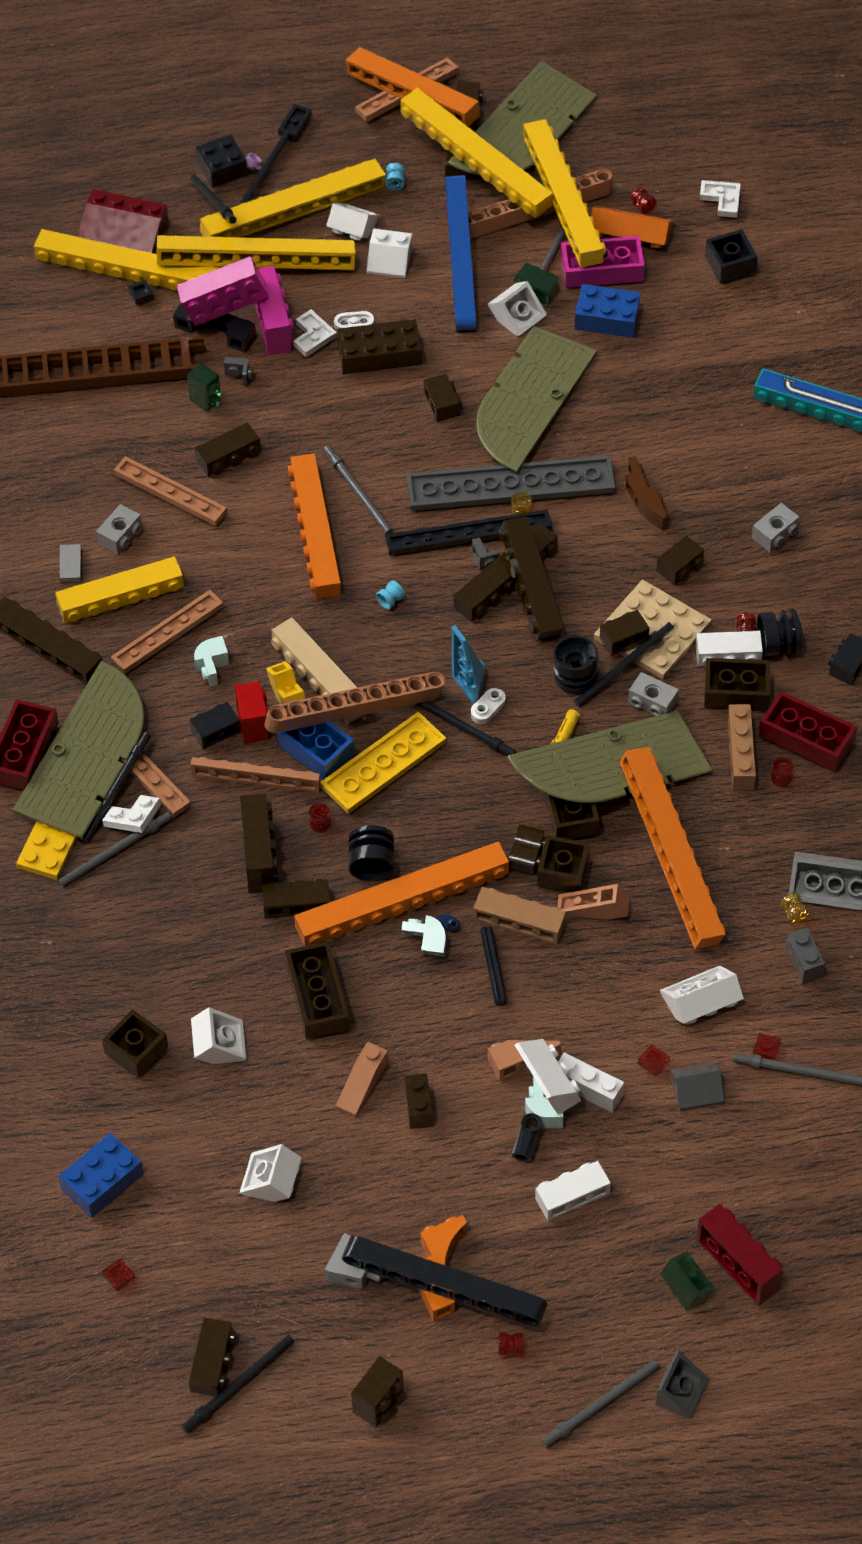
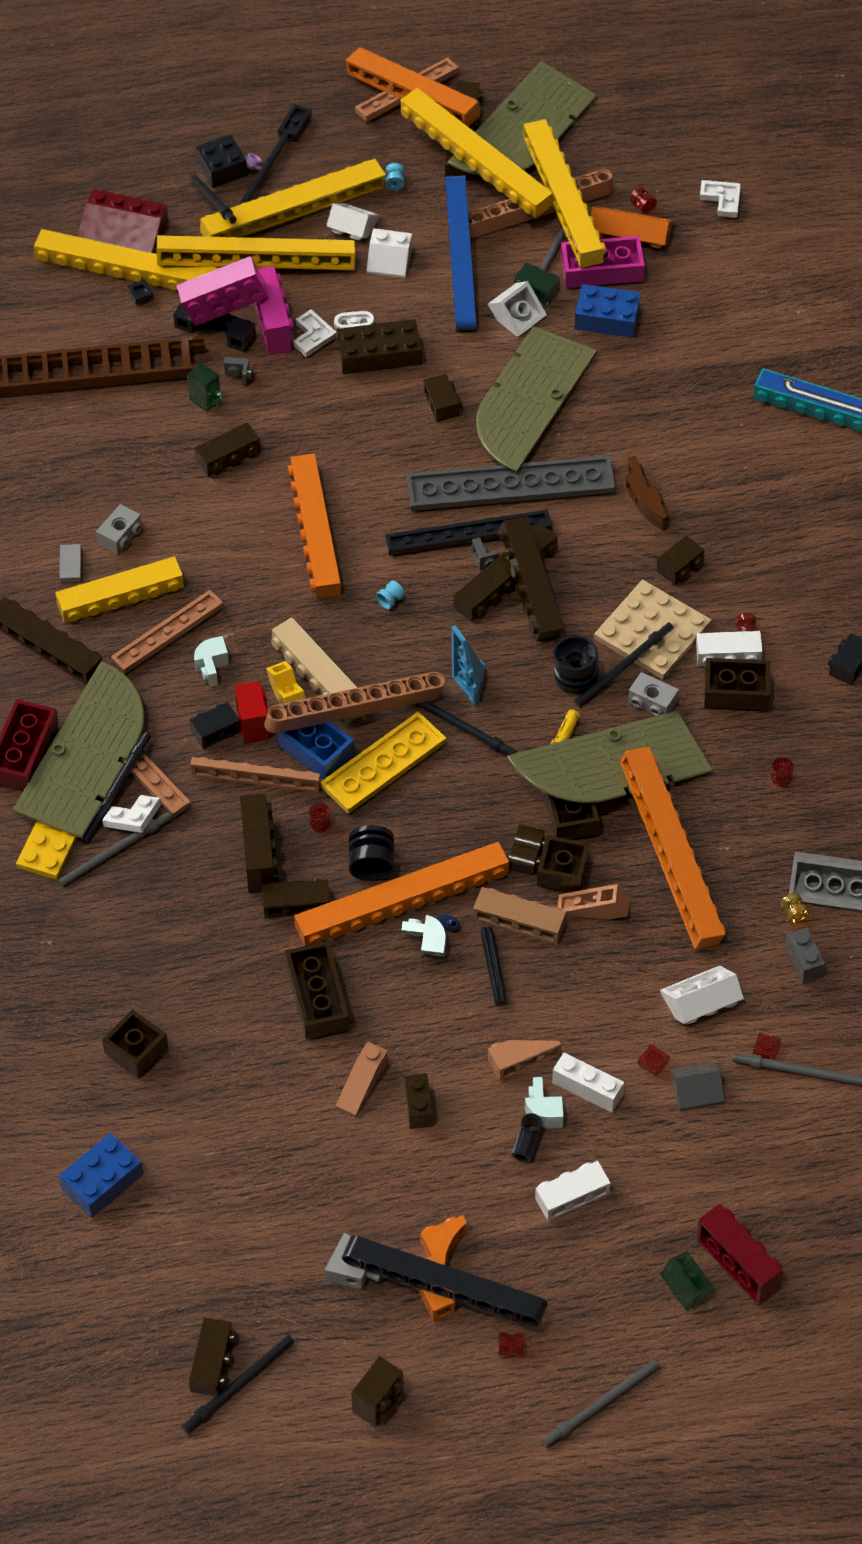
clear red plate [102,1258,135,1292] -> none
nougat plate [114,456,227,526] -> none
white slope [191,1007,246,1064] -> none
white slope [240,1144,302,1202] -> none
dark grey bar [323,445,393,534] -> none
white plate [471,688,505,724] -> none
clear yellow wheel [511,492,532,515] -> none
white slope [515,1039,581,1115] -> none
dark brown brick [600,610,650,656] -> none
dark grey slope [656,1350,709,1418] -> none
black brick [705,229,758,283] -> none
medium nougat brick [727,704,756,791] -> none
light grey brick [752,503,799,552] -> none
black wheel [757,609,802,657] -> none
dark red brick [759,691,857,772] -> none

